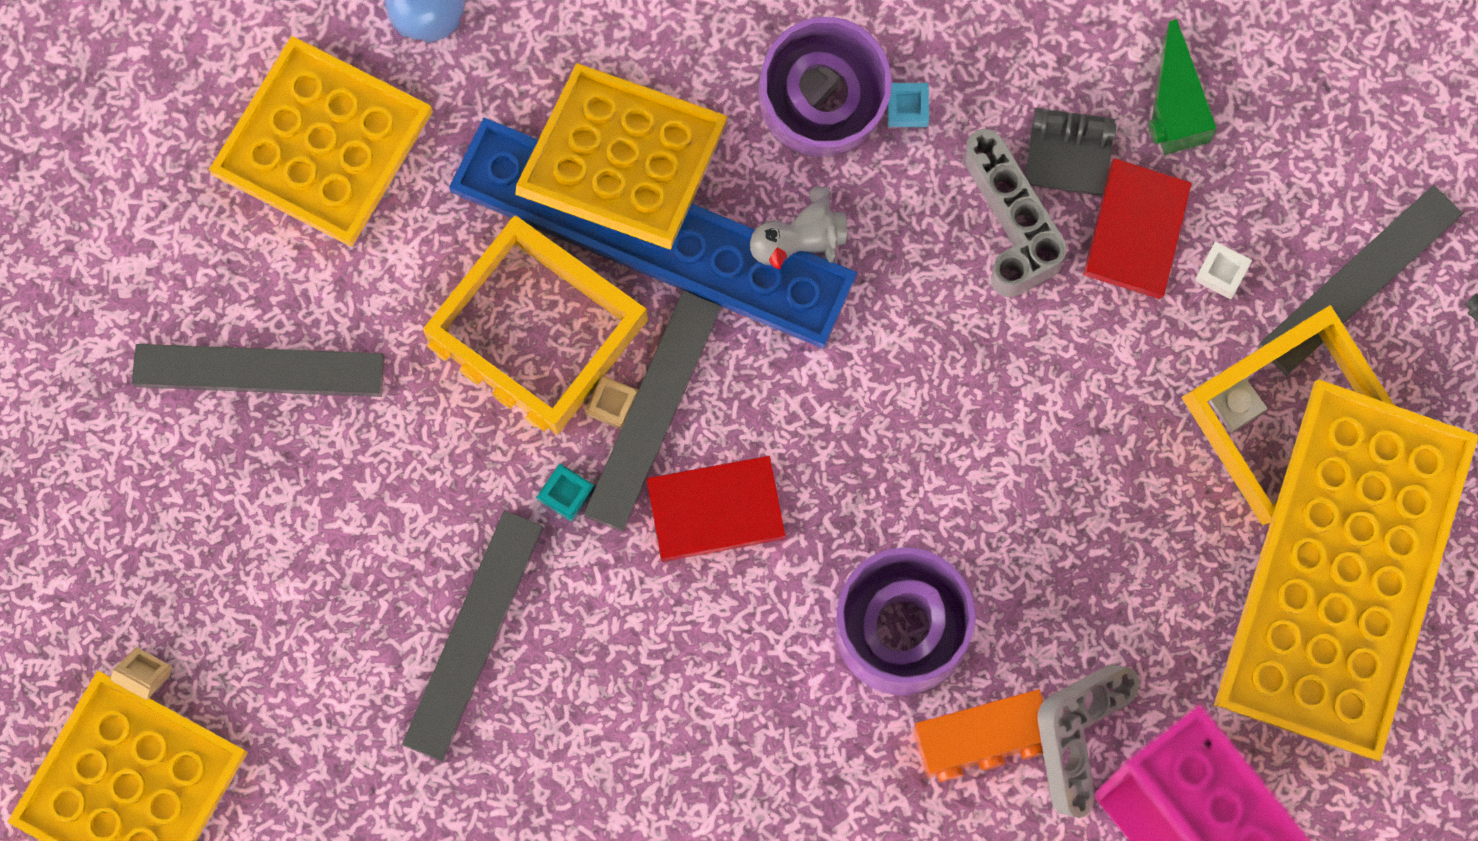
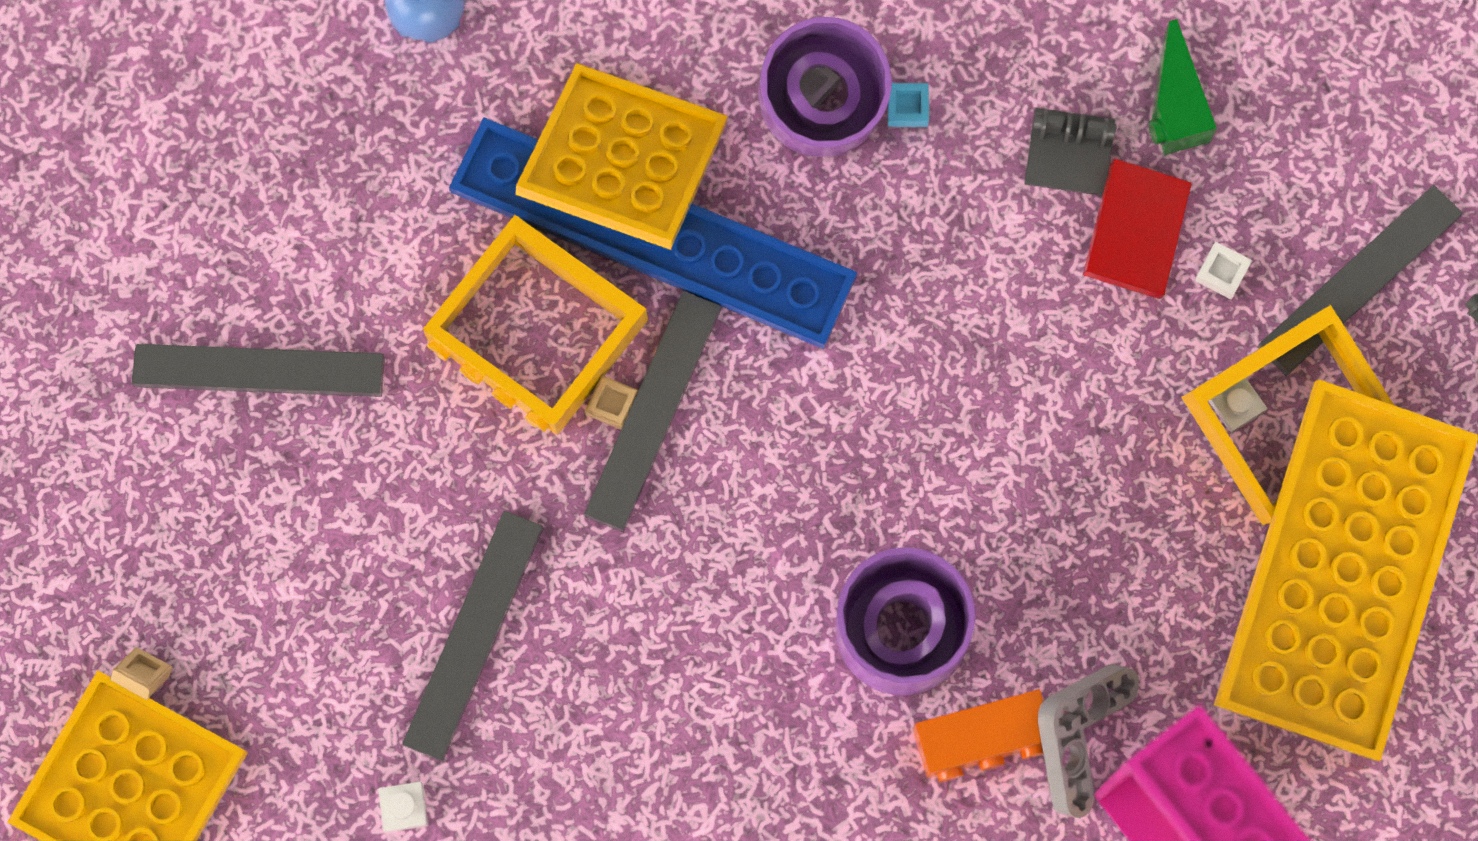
yellow plate [209,35,433,247] -> none
teal tile [536,463,595,522] -> none
red tile [646,455,786,562] -> none
light grey animal [750,186,847,269] -> none
light grey beam [964,129,1067,297] -> none
none -> white plate [378,781,428,833]

